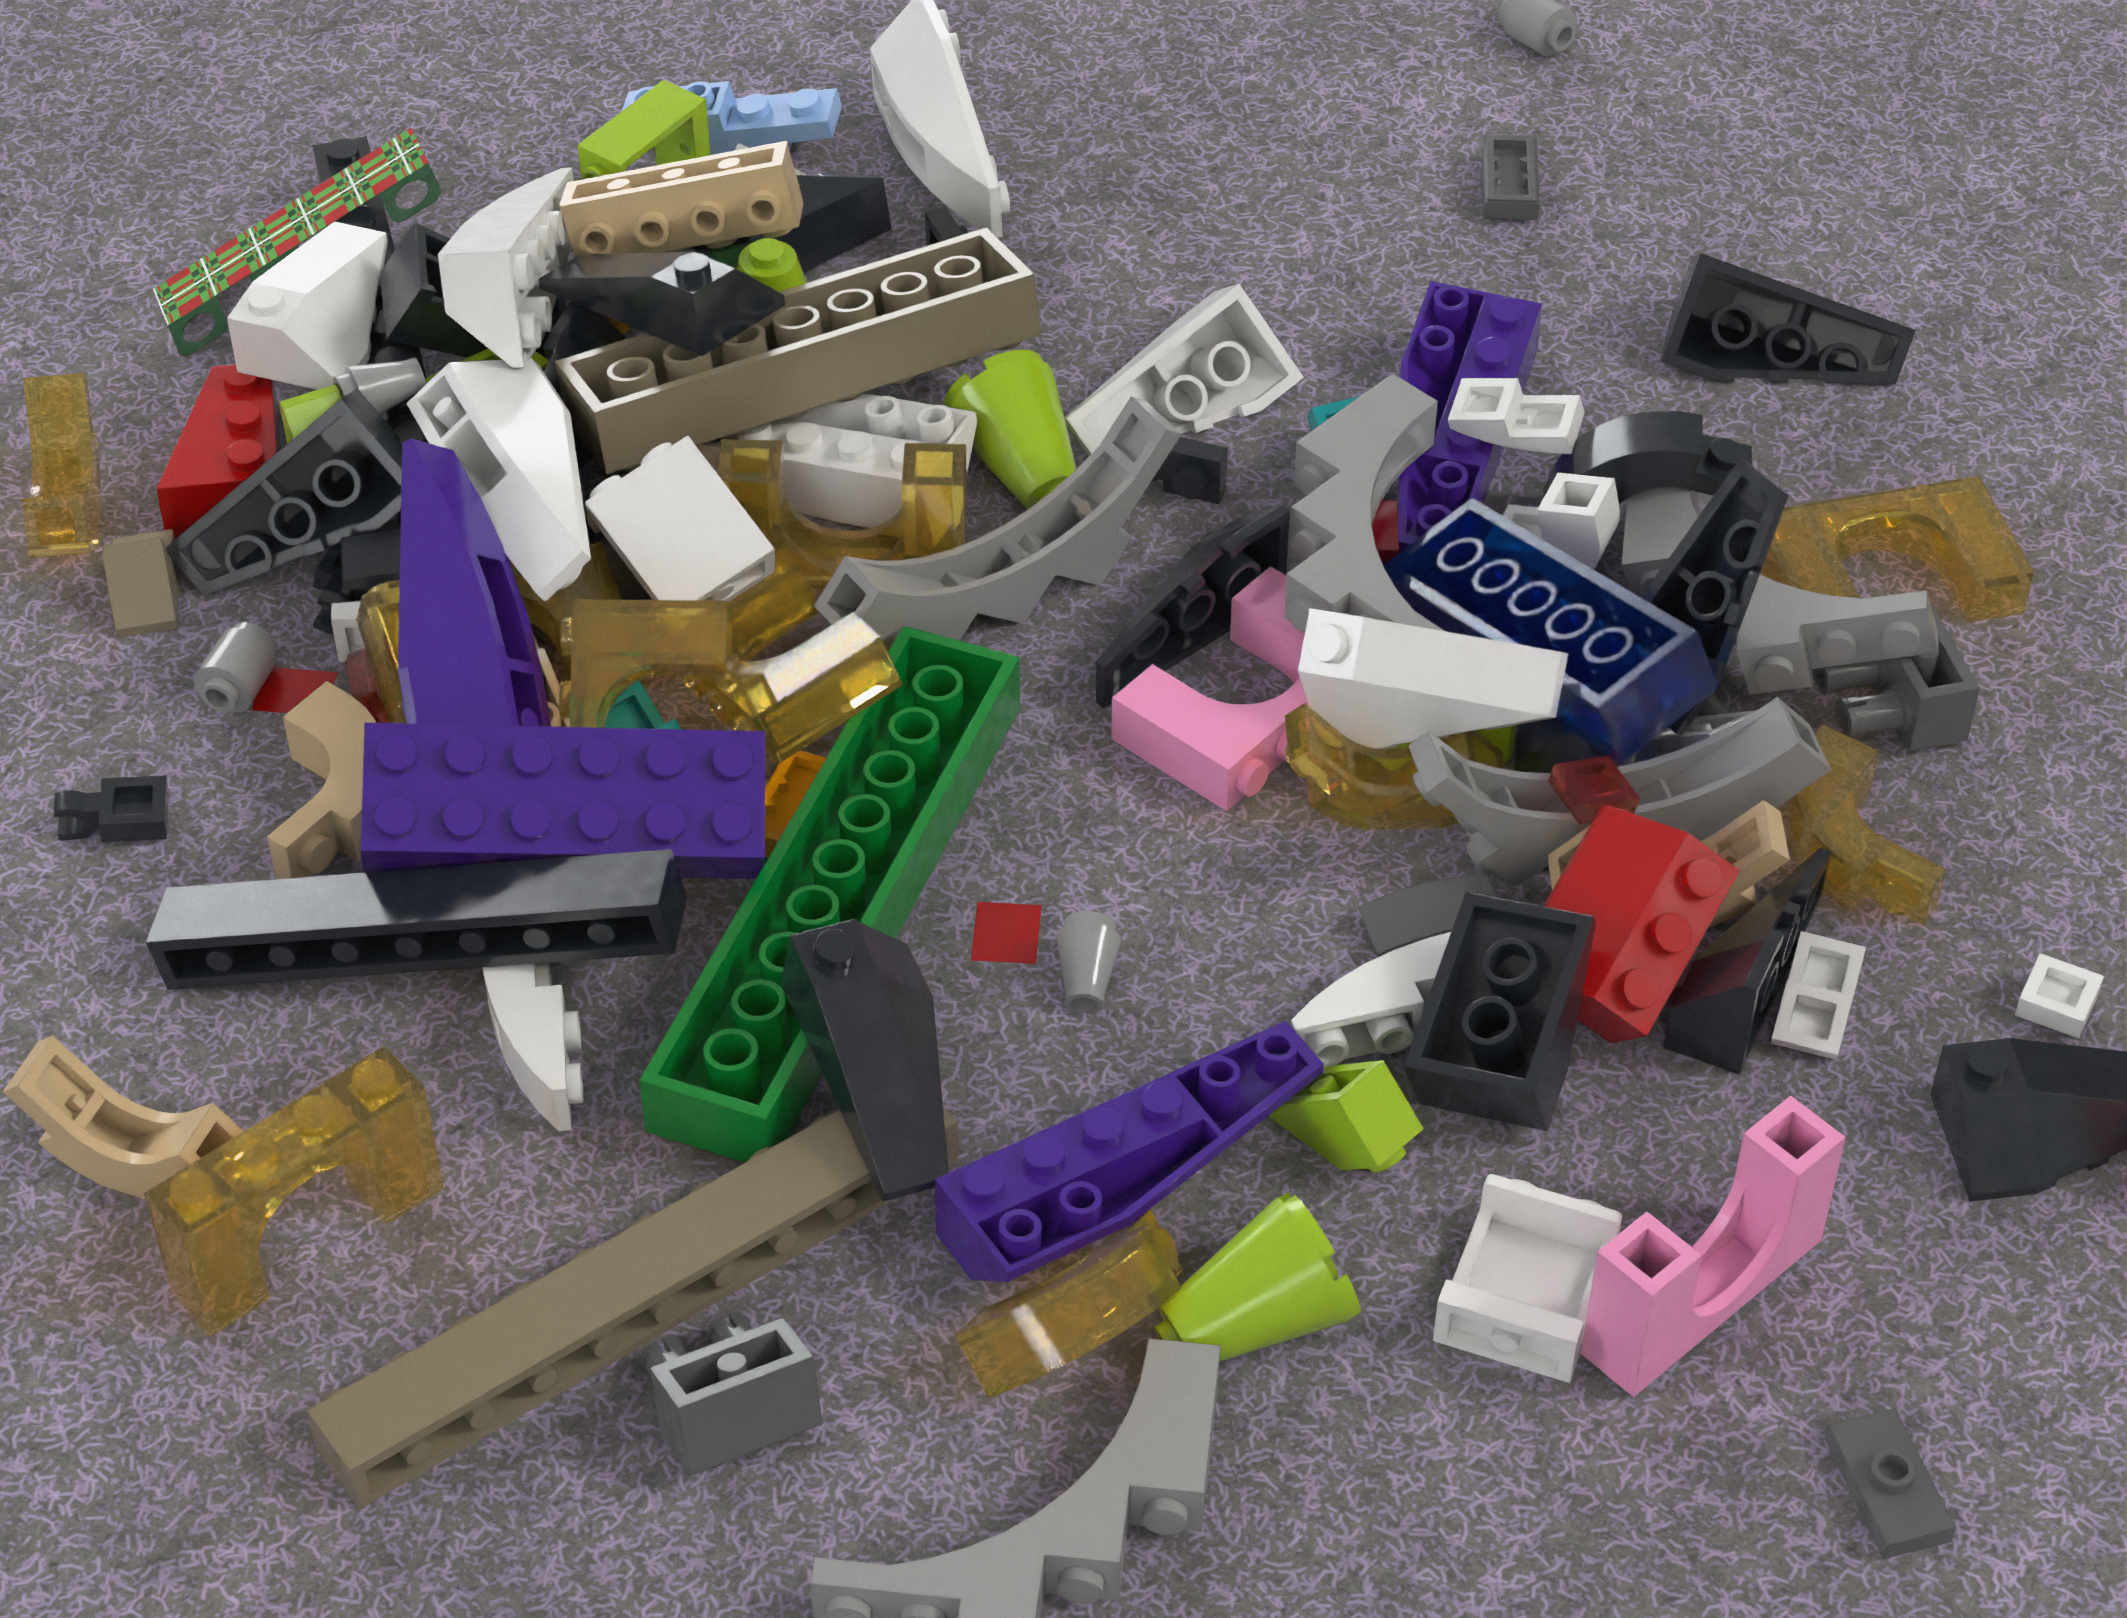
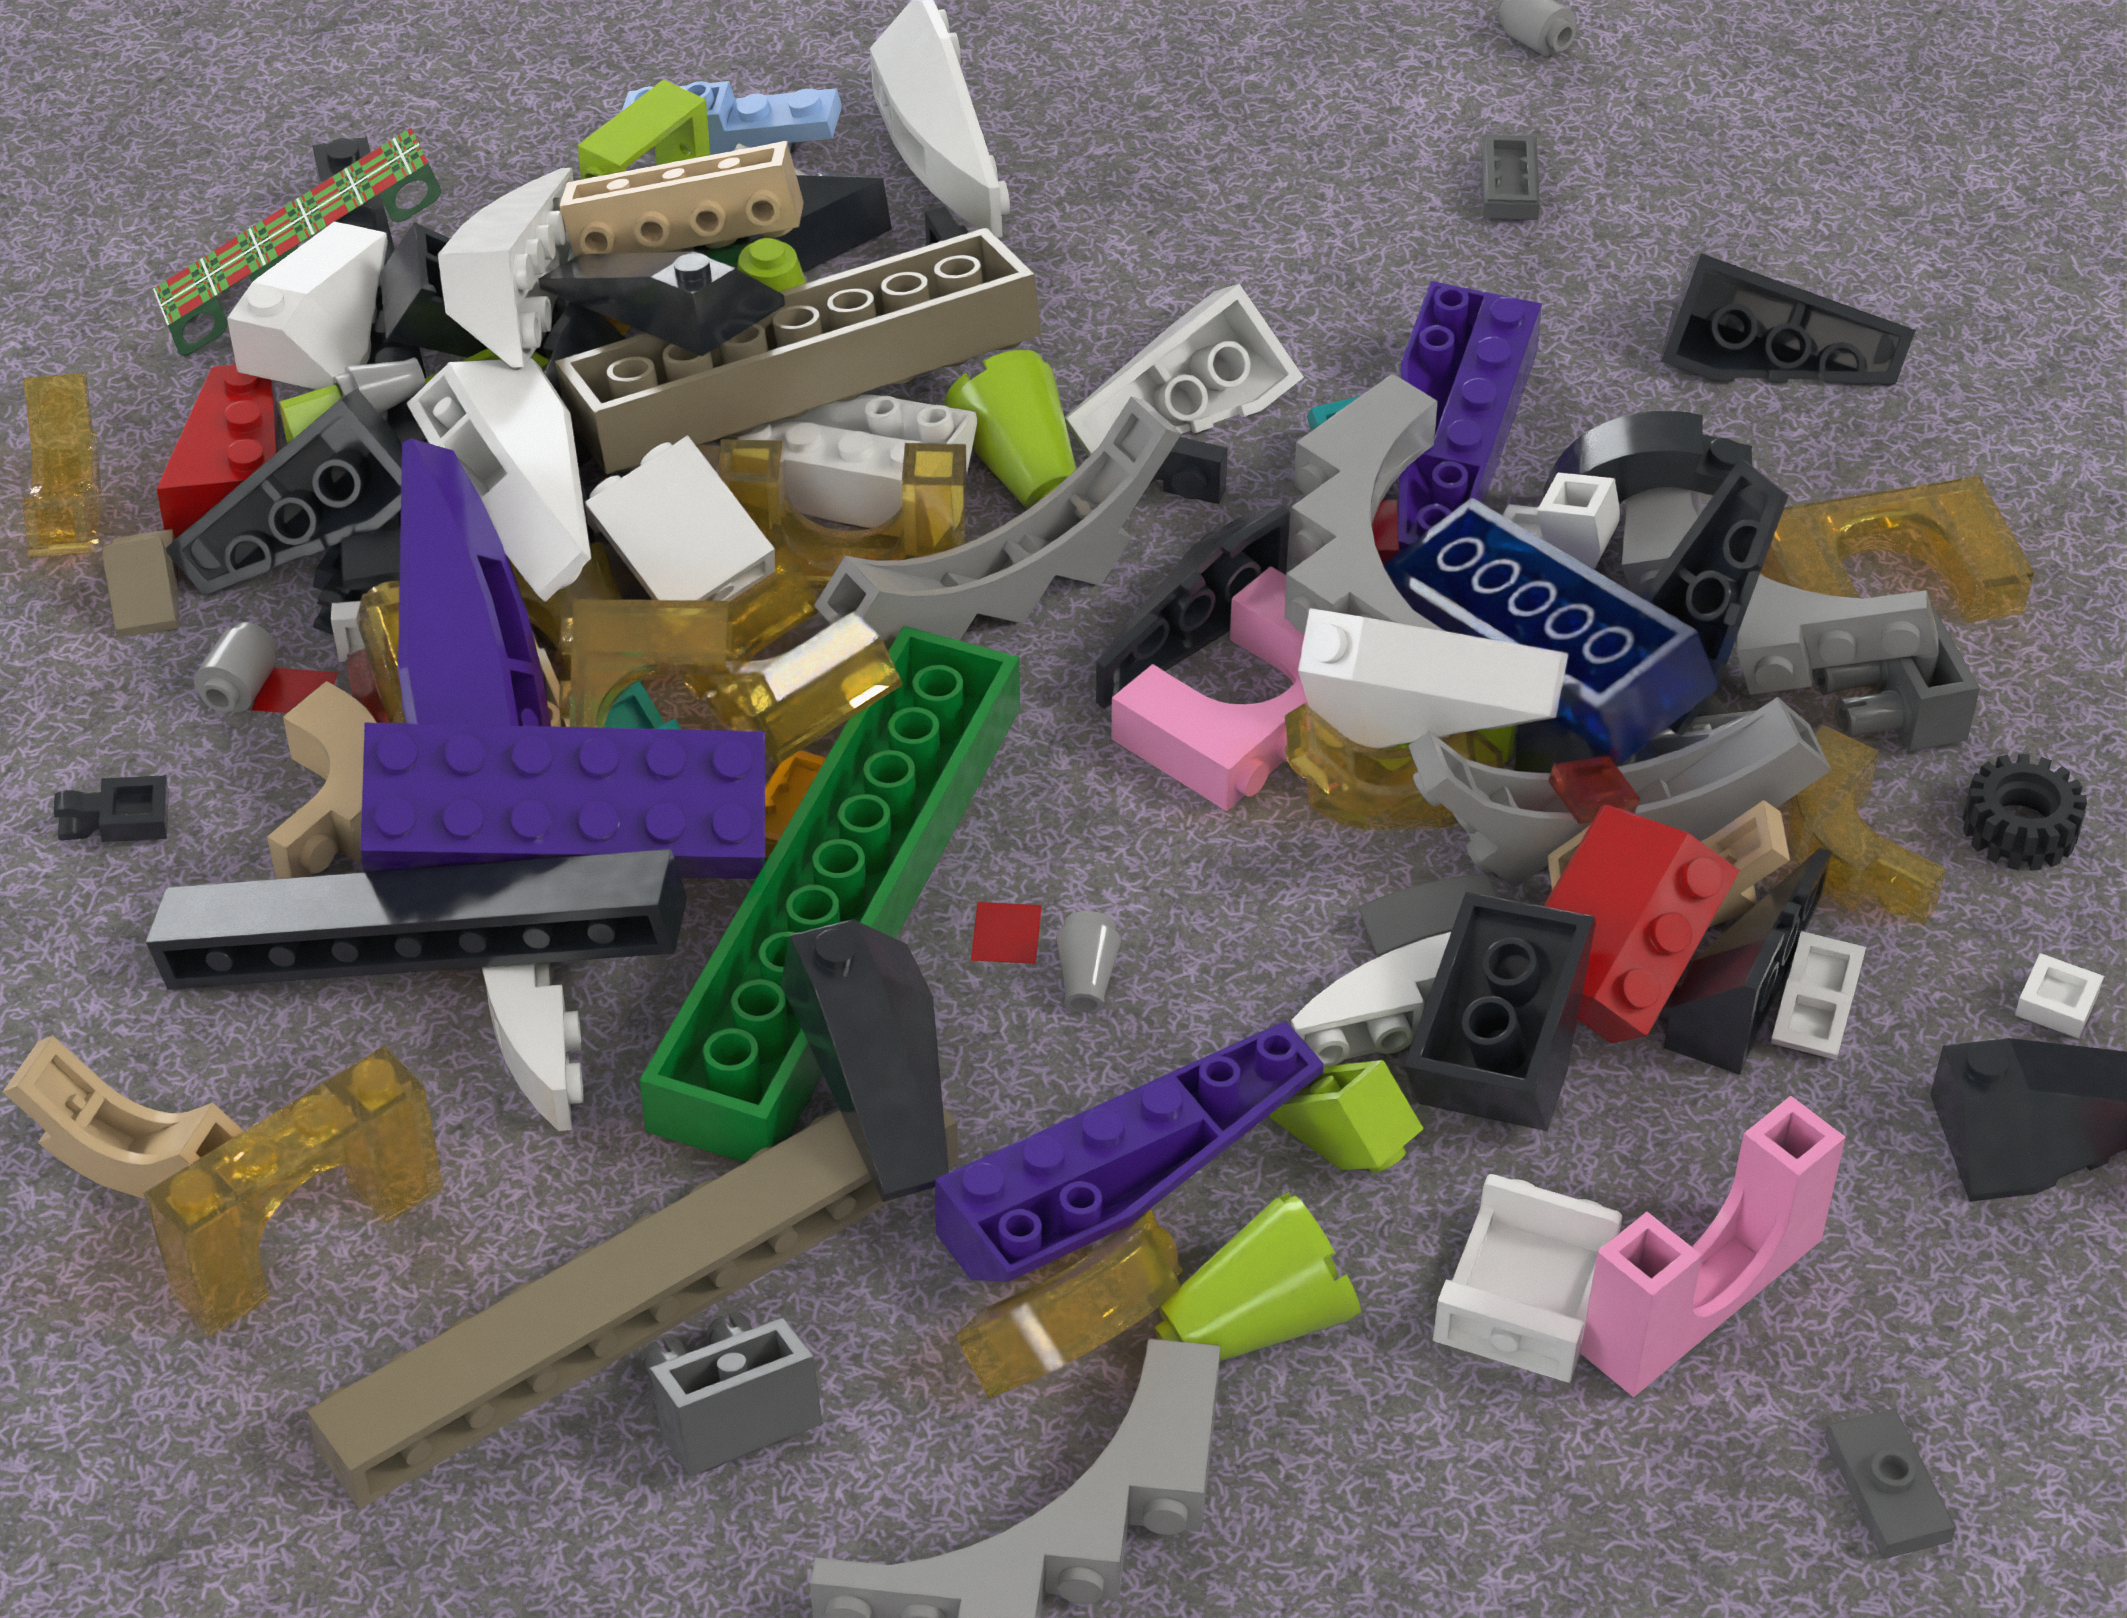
white slope [1448,378,1585,454] -> none
none -> black tyre [1962,754,2087,871]

